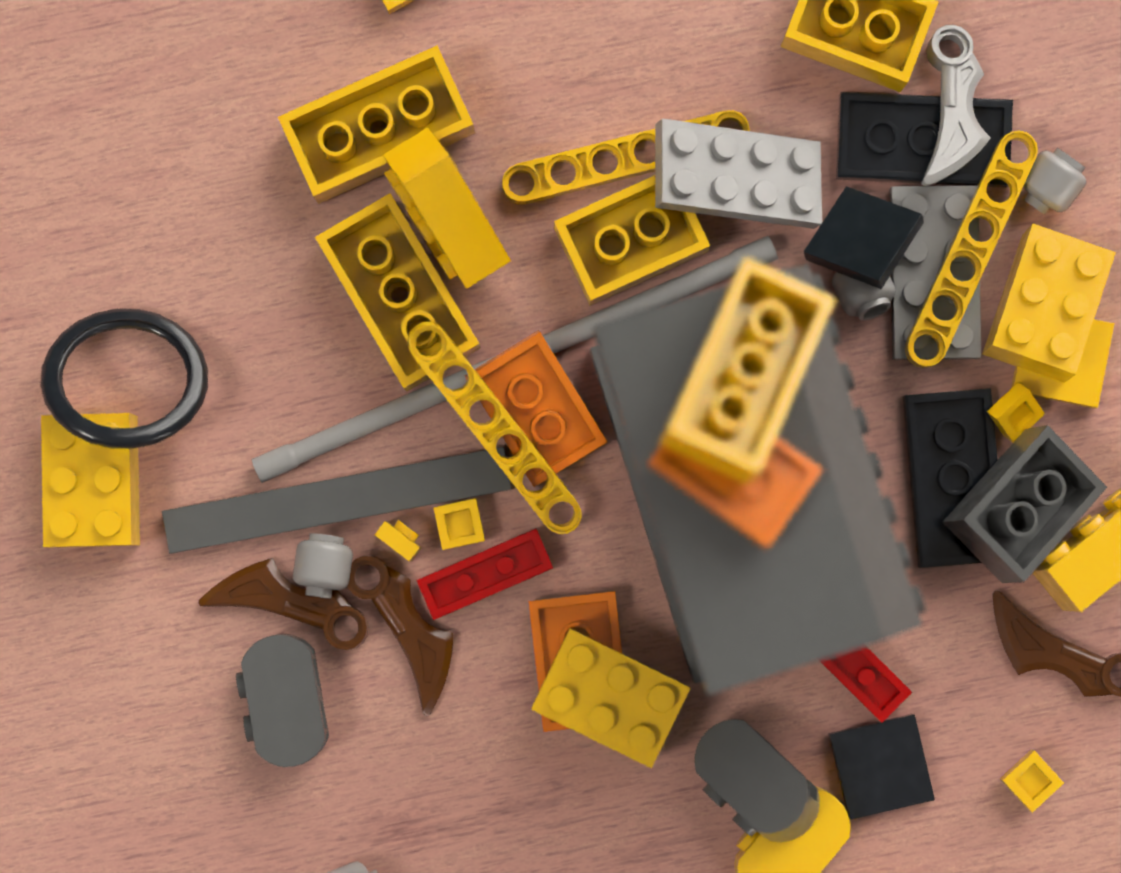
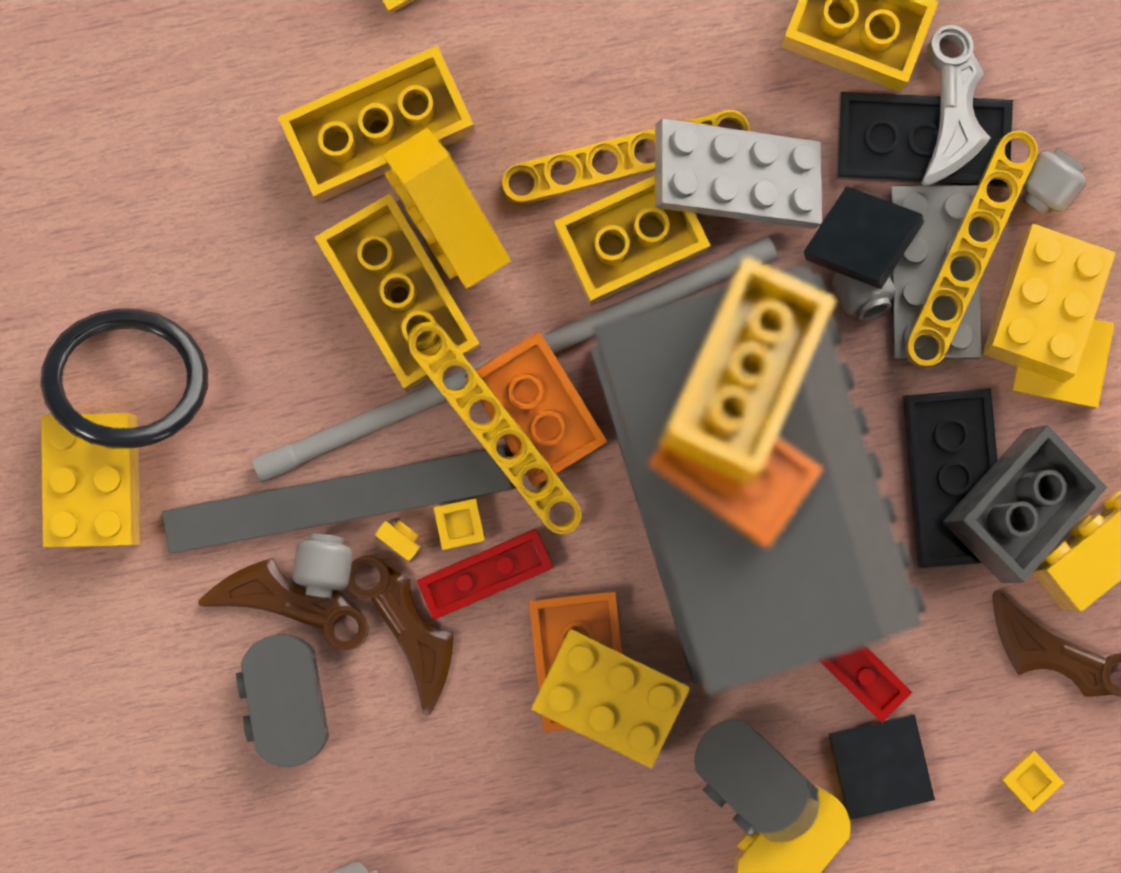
yellow plate [987,382,1045,443] -> none

